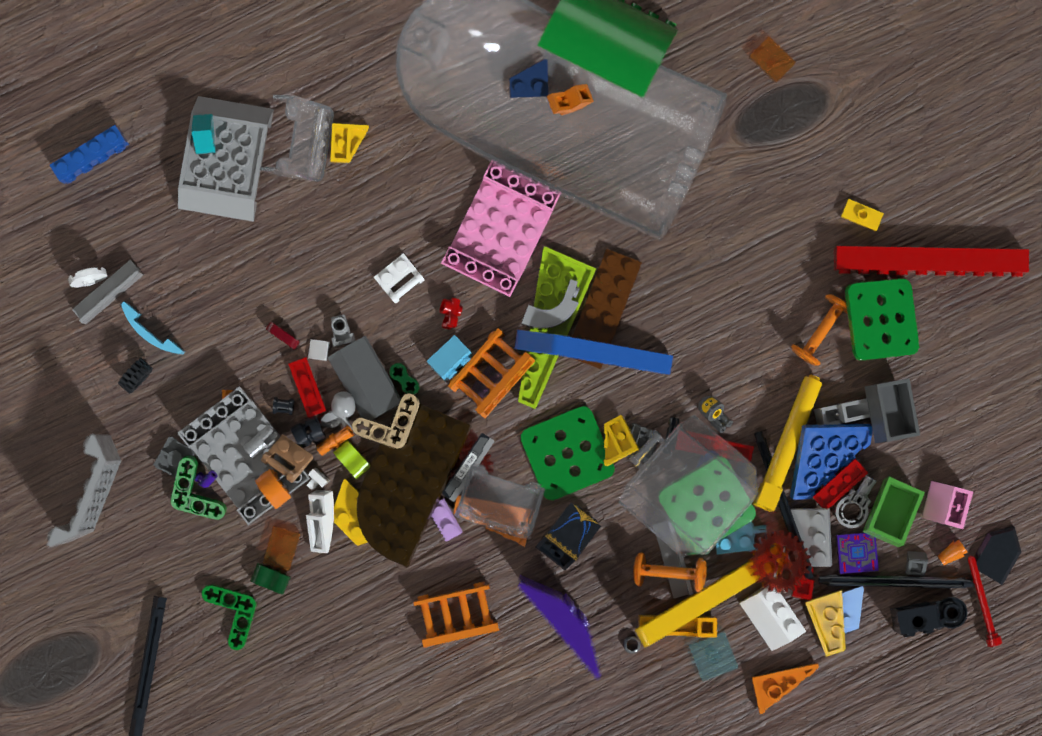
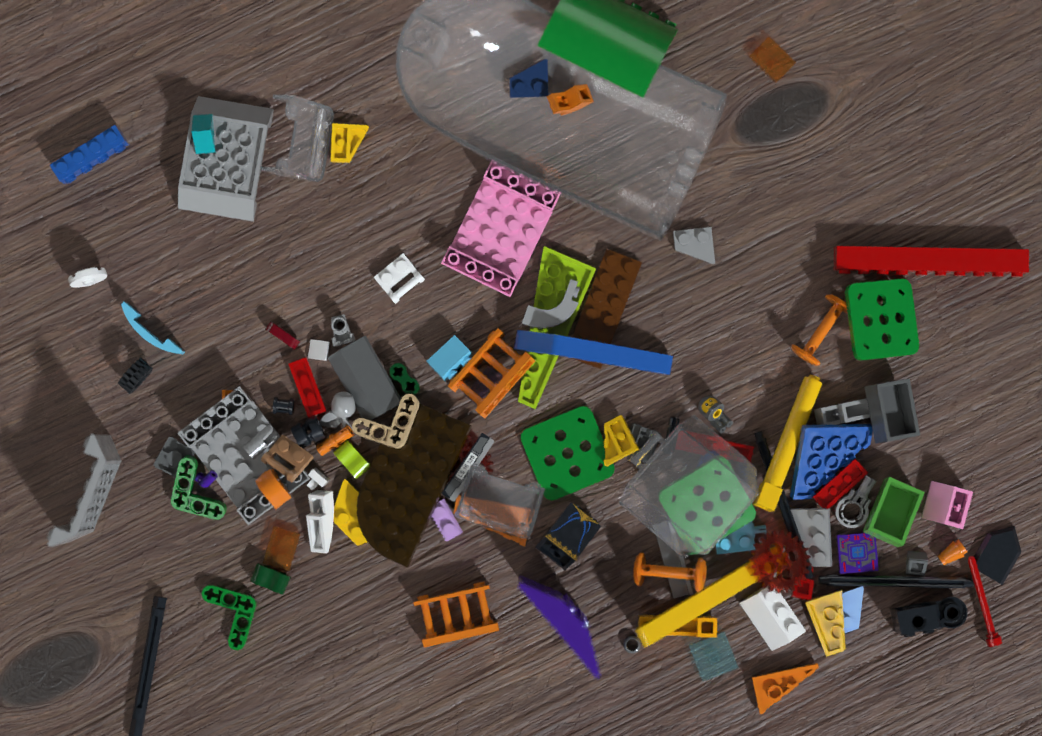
light grey panel [72,260,144,324] -> none
red plate [440,298,463,330] -> none
yellow plate [840,199,884,232] -> none
none -> light grey wing [673,227,715,264]

